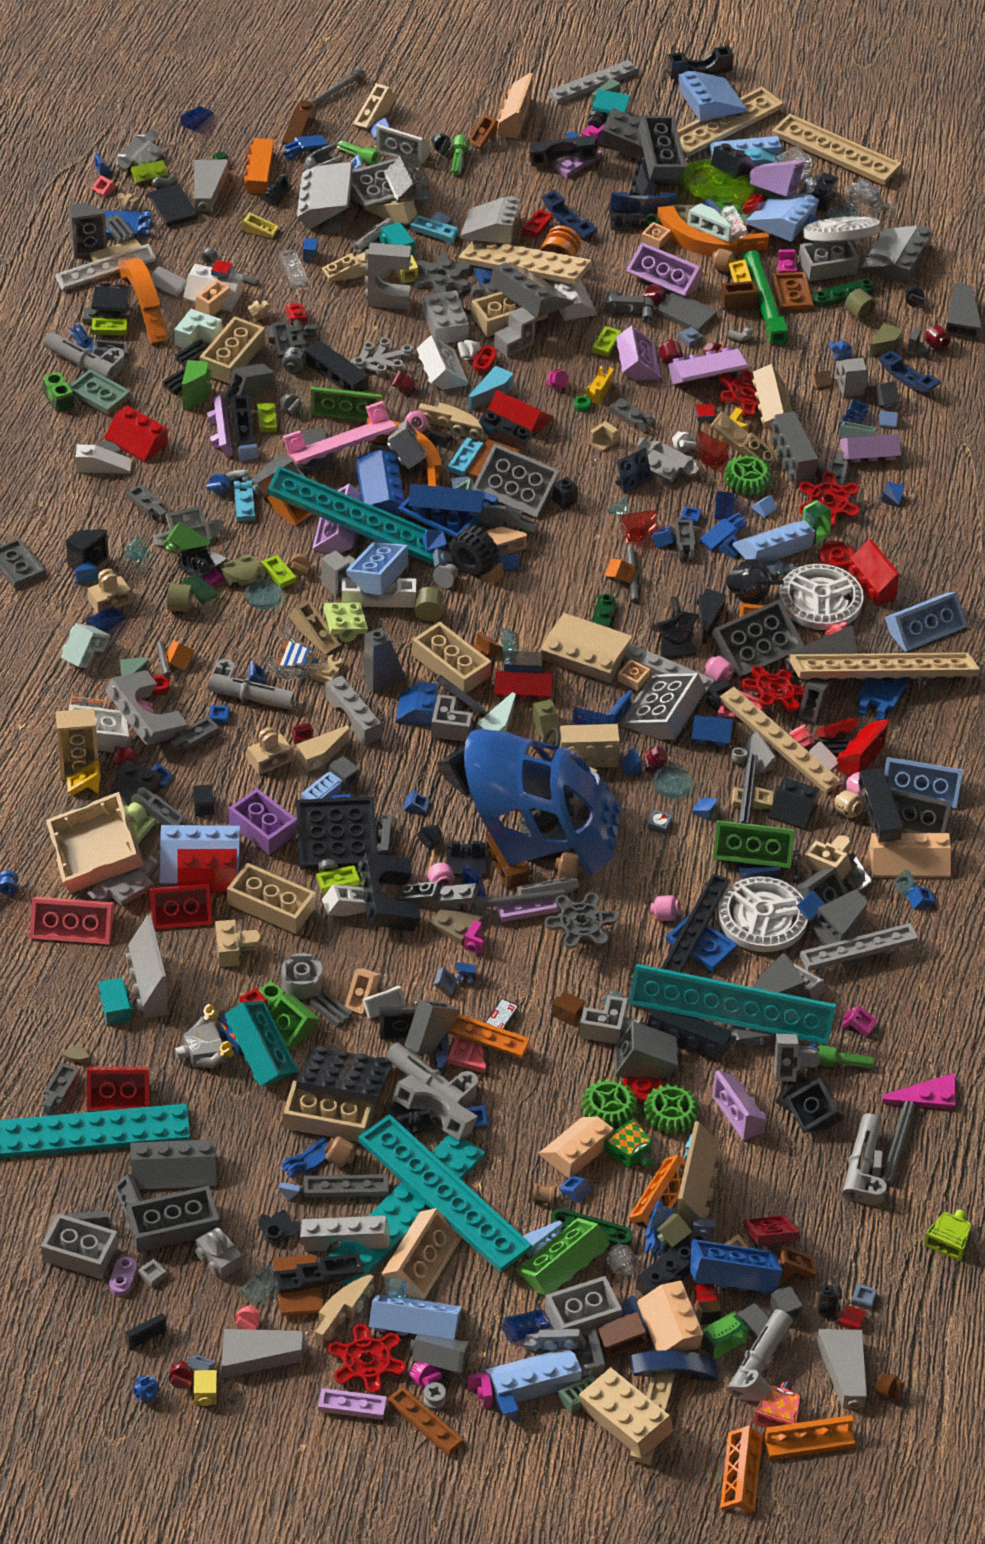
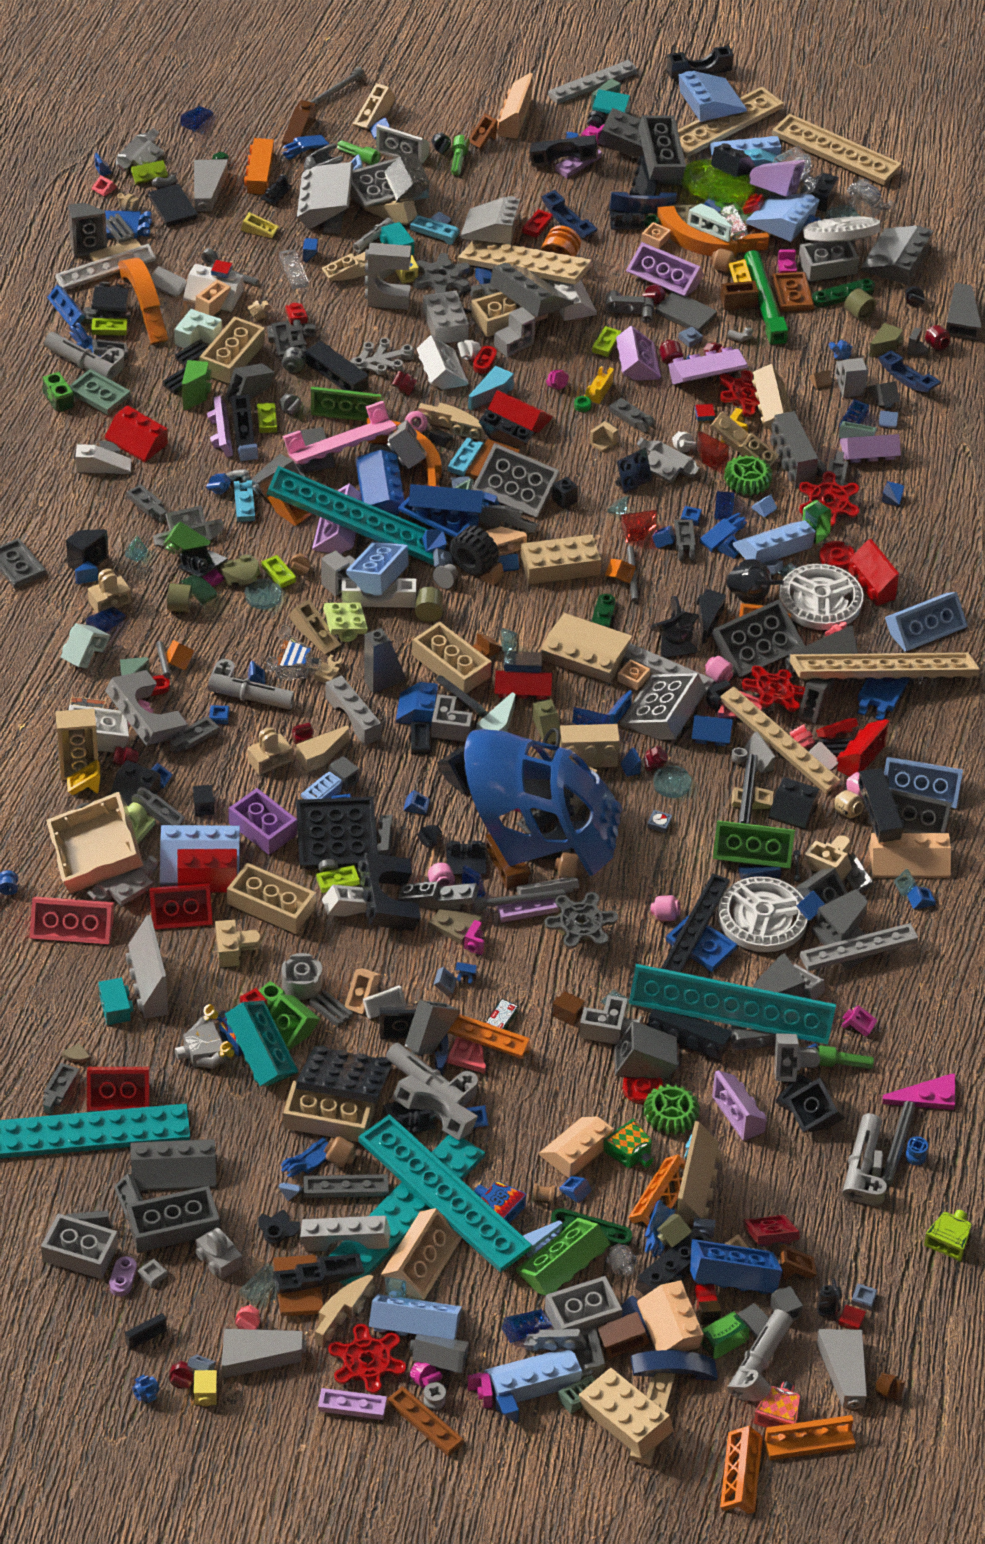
bright green gear [581,1078,637,1128] -> none
blue slope [692,798,718,820] -> none
none -> blue plate [47,285,86,328]
none -> black tile [411,722,430,754]
none -> torso [474,1181,527,1224]
none -> tan brick [521,534,601,585]
none -> blue wheel [905,1136,928,1166]

